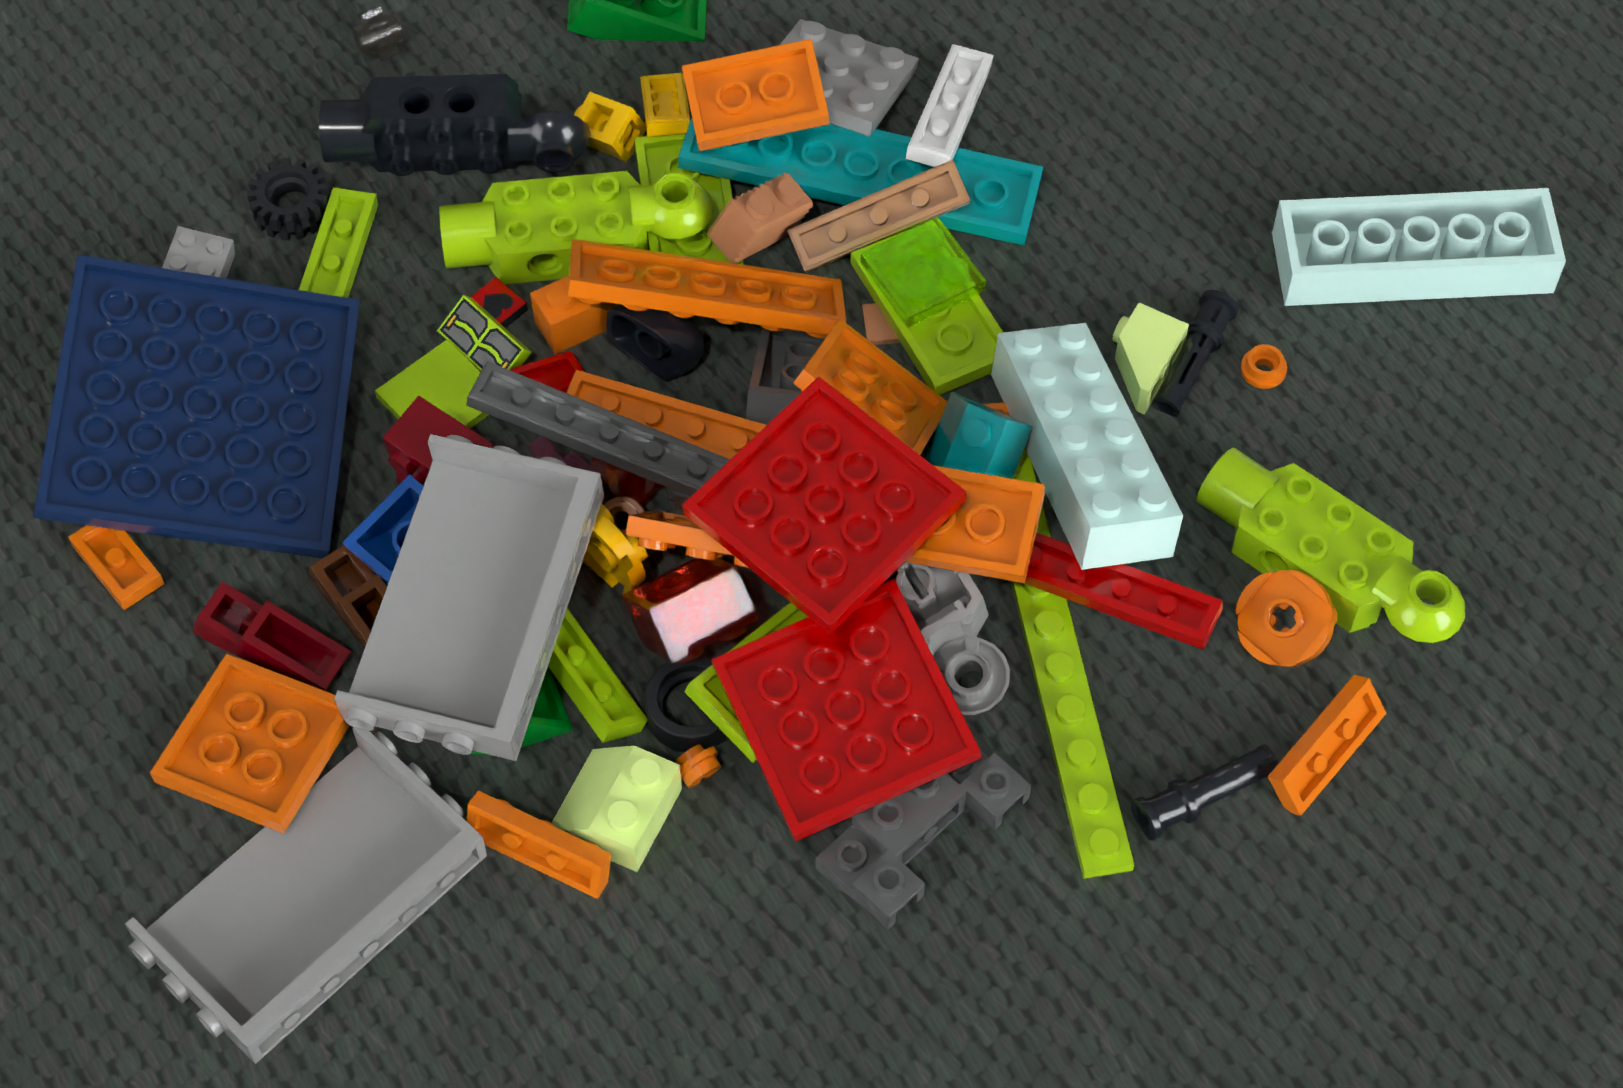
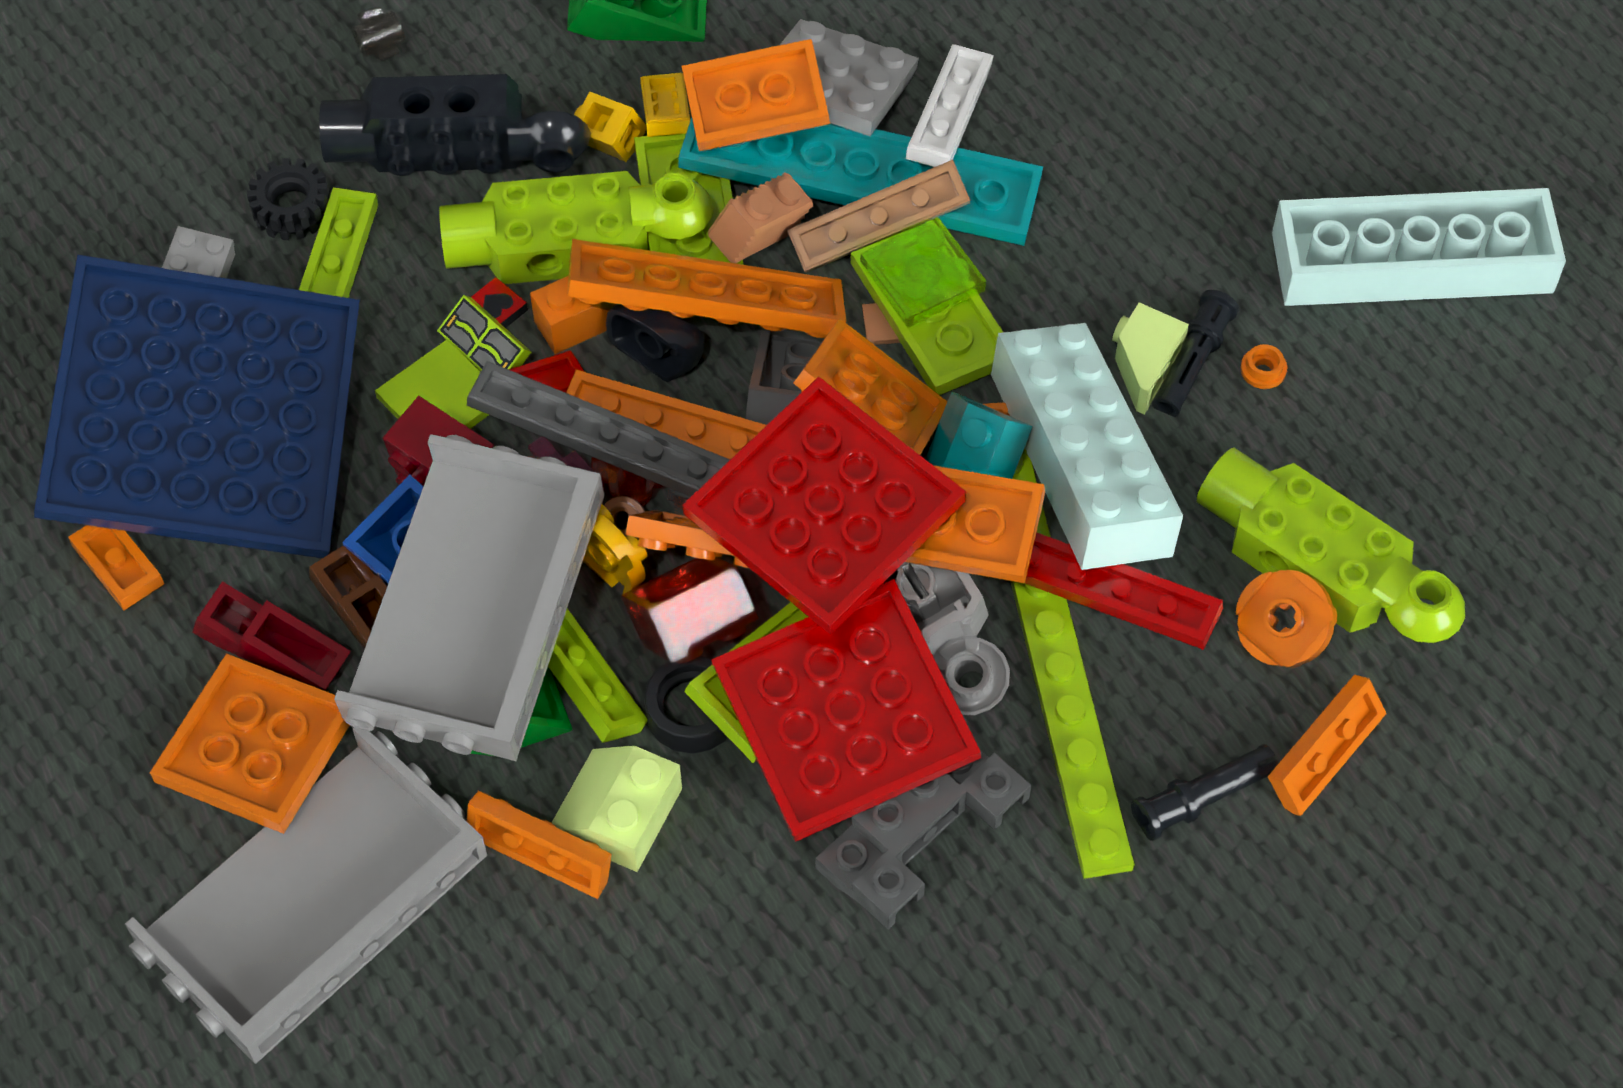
orange plate [676,744,721,789] -> none

